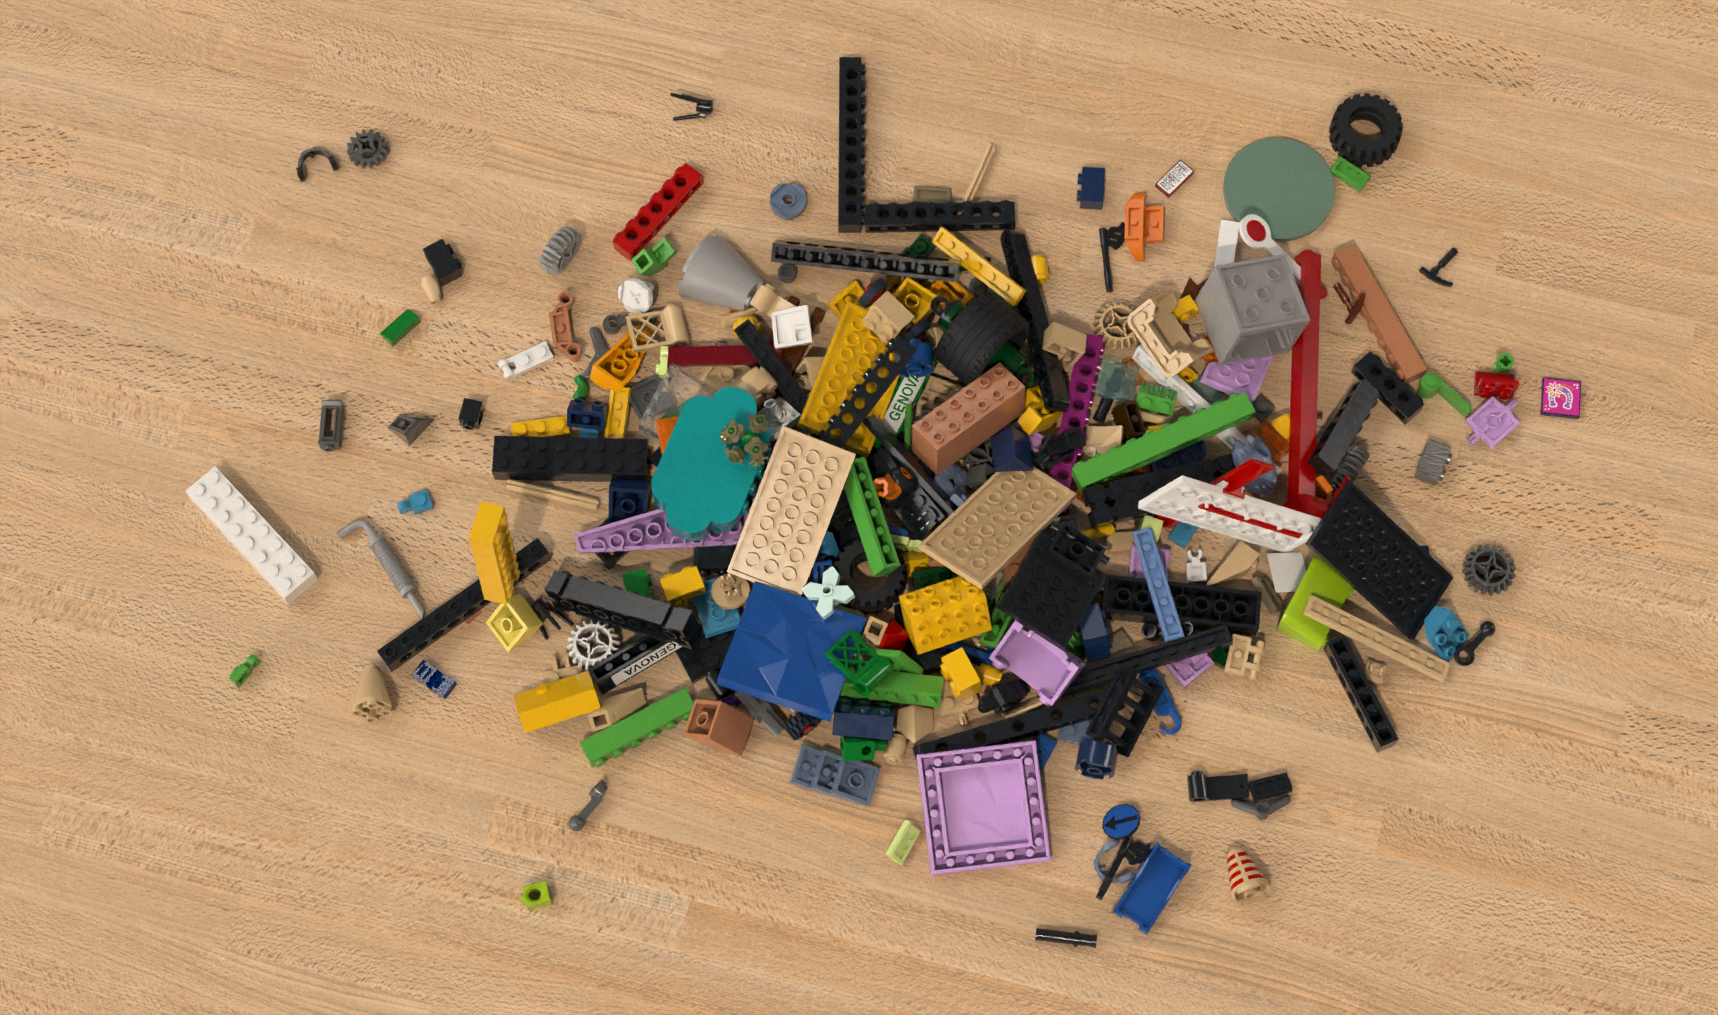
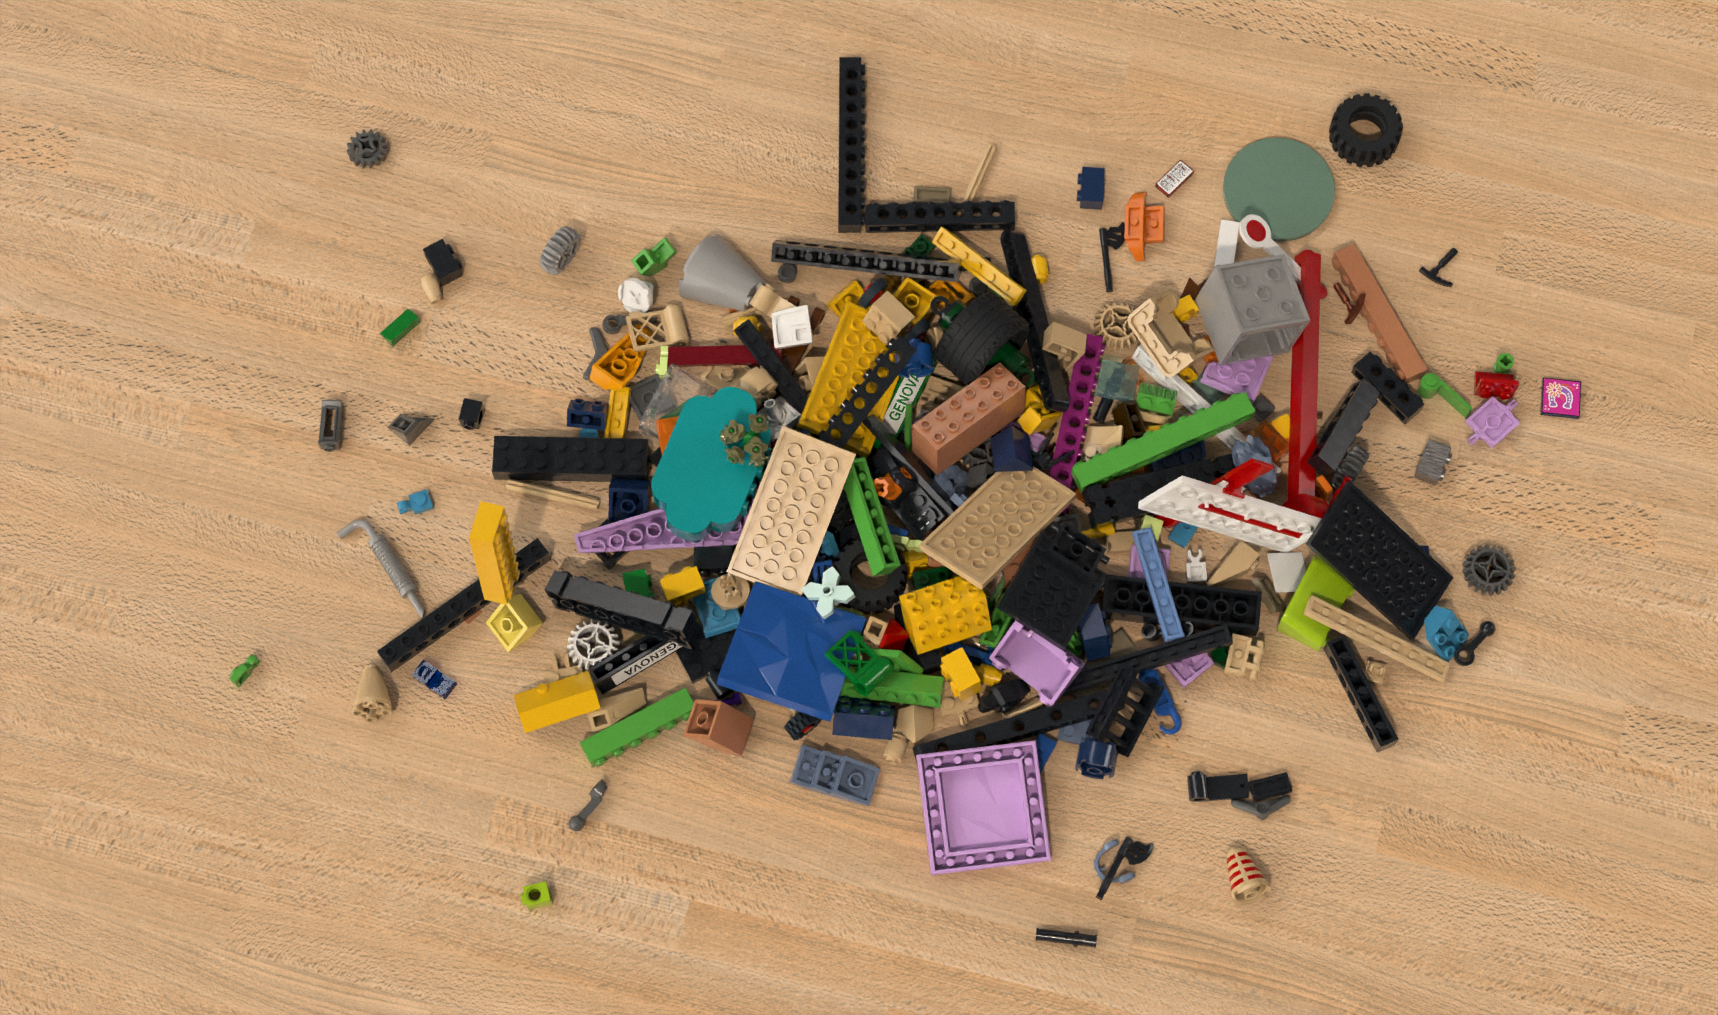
white brick [185,466,318,605] -> none
black piece [296,147,338,182] -> none
white plate [498,341,554,381] -> none
yellow plate [511,416,570,437] -> none
black plant [531,598,574,640] -> none
nougat plate [549,291,582,362] -> none
green arm [573,375,589,400] -> none
red brick [613,163,704,262] -> none
black plant [670,93,712,121] -> none
dark grey piece [734,691,786,737] -> none
sand blue plate [770,183,807,221] -> none
green torso [840,736,886,761] -> none
yellowish green plate [885,820,921,865] -> none
black slope [1041,427,1086,457] -> none
blue piece [1102,804,1141,840] -> none
blue piece [1112,842,1192,935] -> none
bright green plate [1330,156,1371,192] -> none

